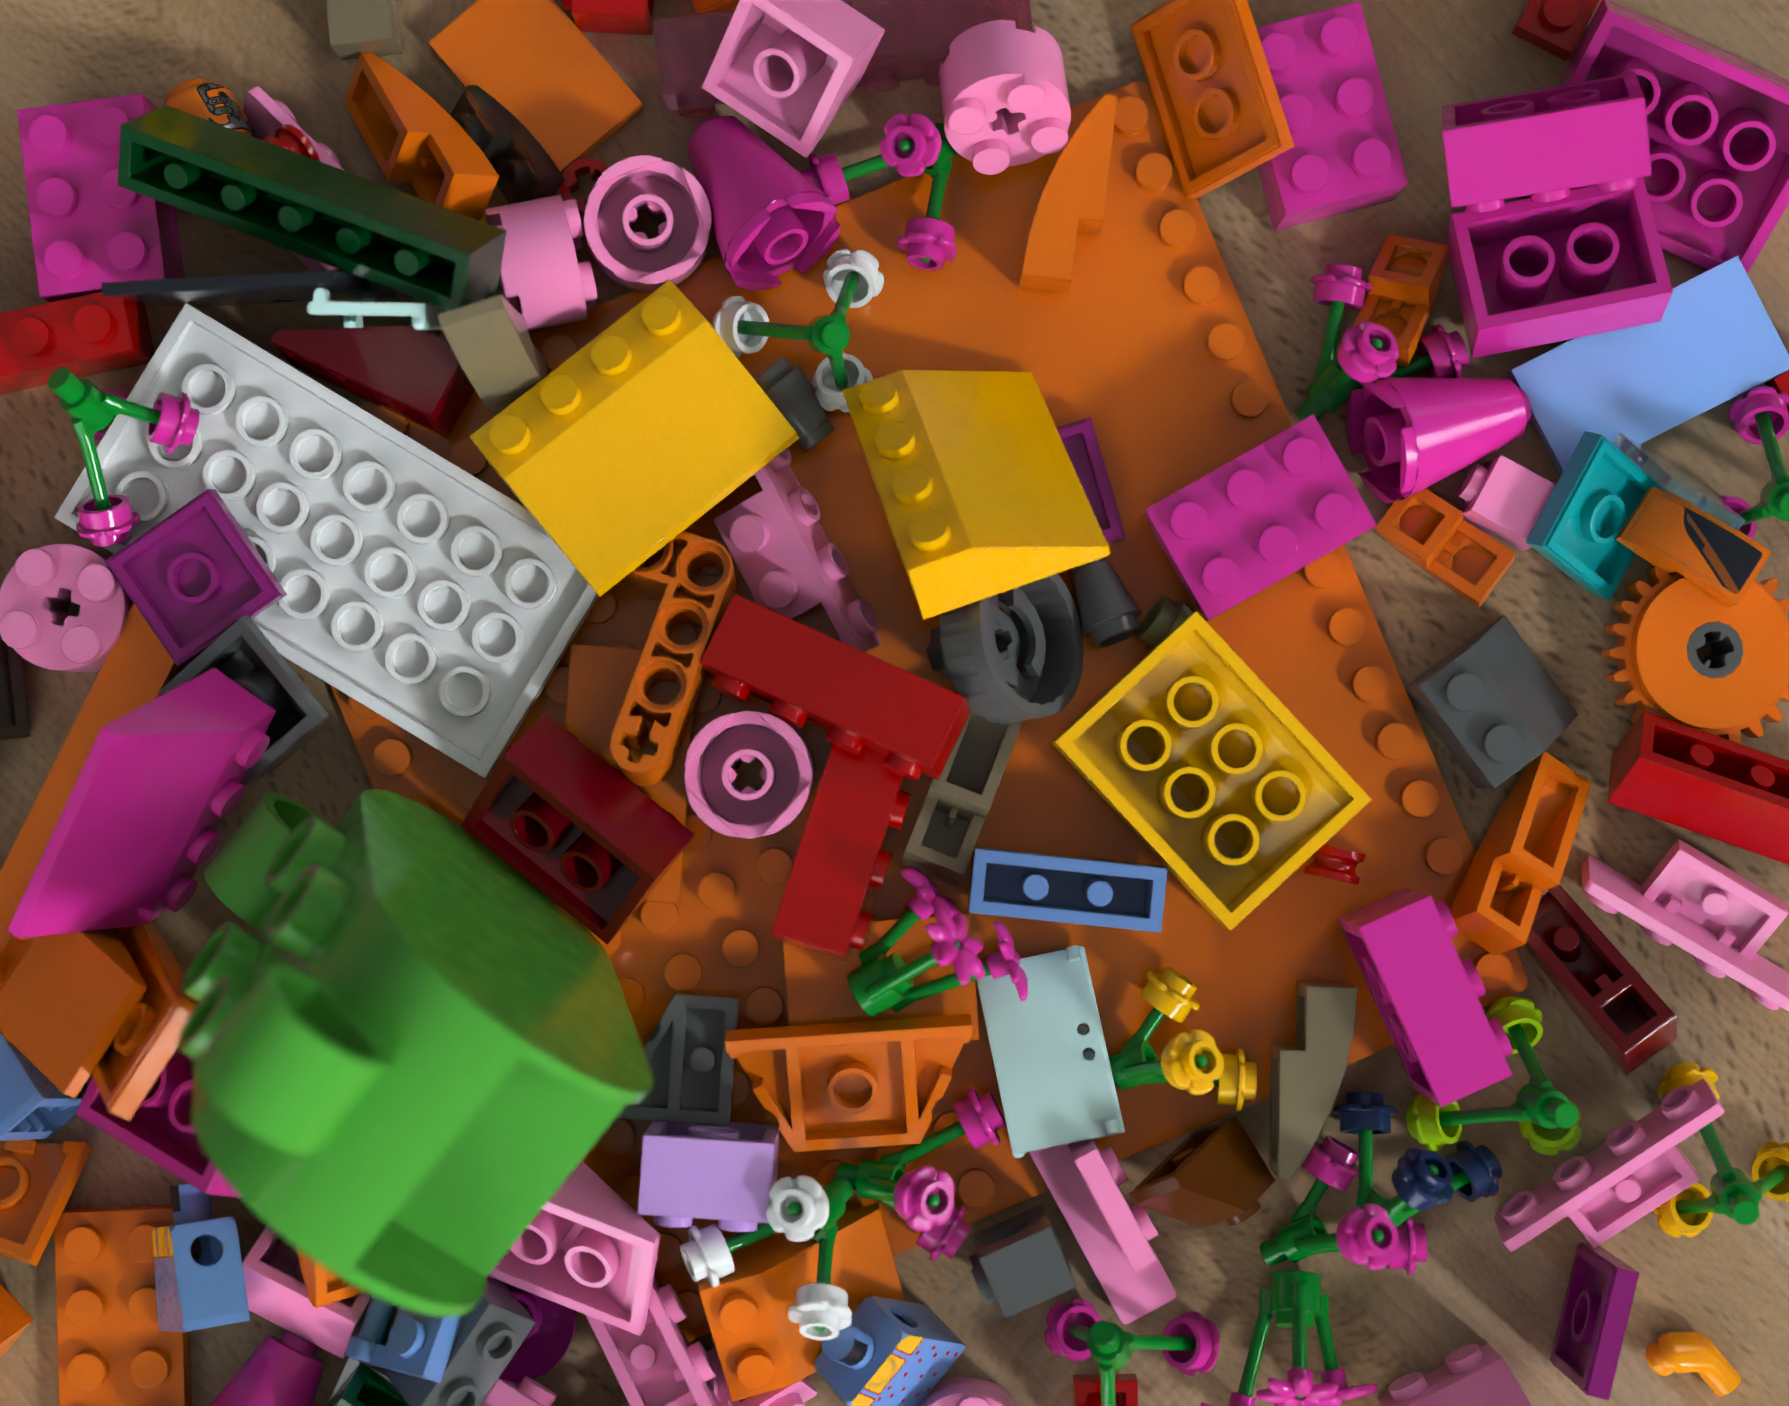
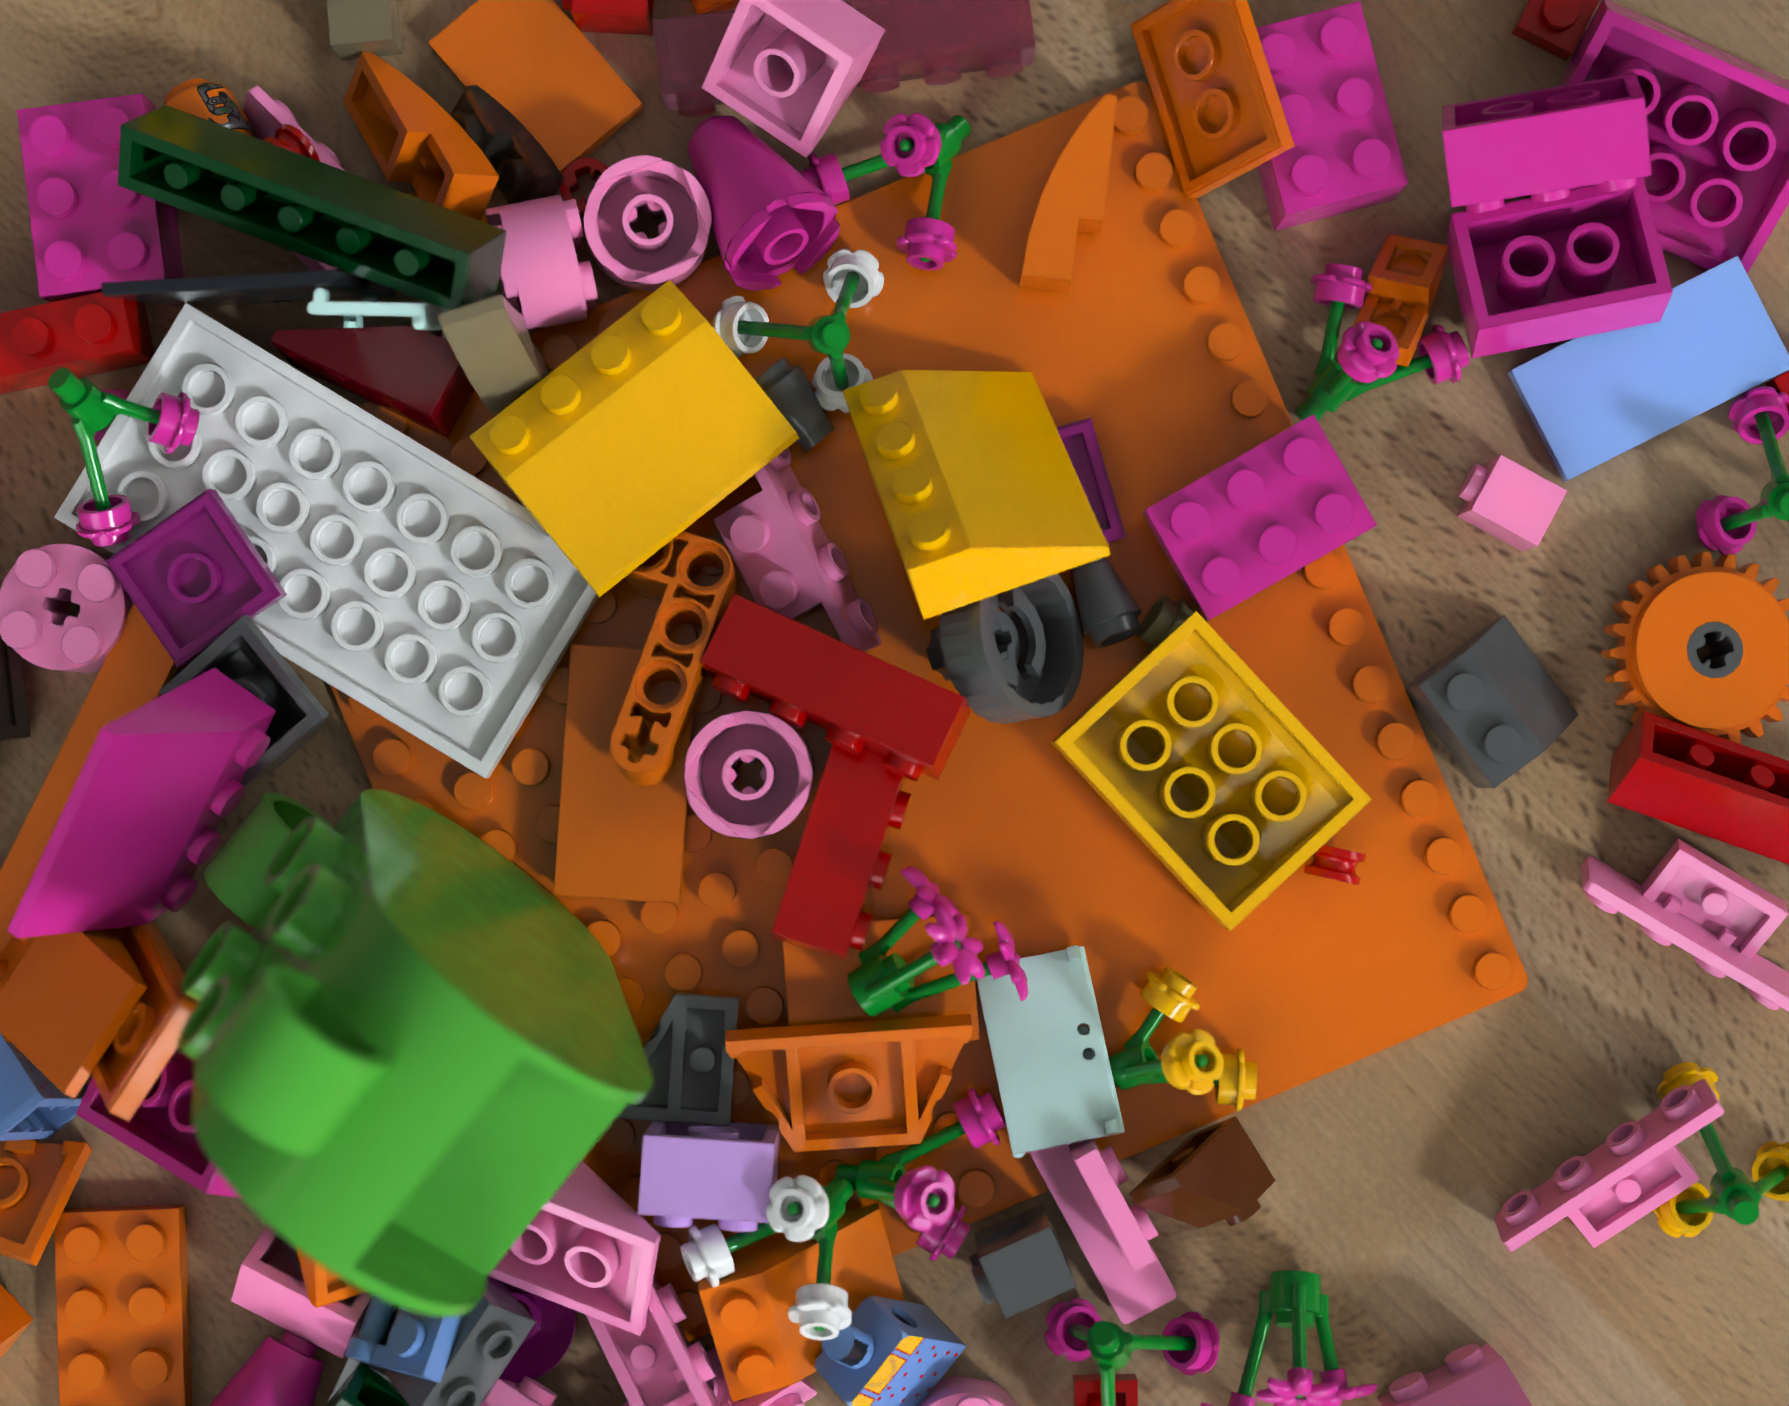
medium blue torso [152,1184,250,1332] -> none
dark red slope [460,714,695,945] -> none
dark tan slope [899,706,1023,887] -> none
bright pink brick [939,19,1071,175] -> none
medium blue brick [967,846,1167,933] -> none
dark pink plant [1260,1135,1427,1275] -> none
dark tan slope [1269,981,1358,1179] -> none
dark blue plant [1333,1092,1502,1228] -> none
dark pink brick [1337,888,1513,1107] -> none
dark pink cone [1346,377,1531,503] -> none
orange slope [1374,488,1516,609] -> none
plant [1406,996,1582,1156] -> none
orange slope [1450,752,1592,956] -> none
dark red slope [1524,884,1677,1076] -> none
teal tile [1525,431,1667,601] -> none
magenta tile [1550,1242,1639,1400] -> none
clear light blue piece [1613,433,1746,531] -> none
slope [1616,486,1772,607] -> none
light orange arm [1645,1331,1741,1397] -> none

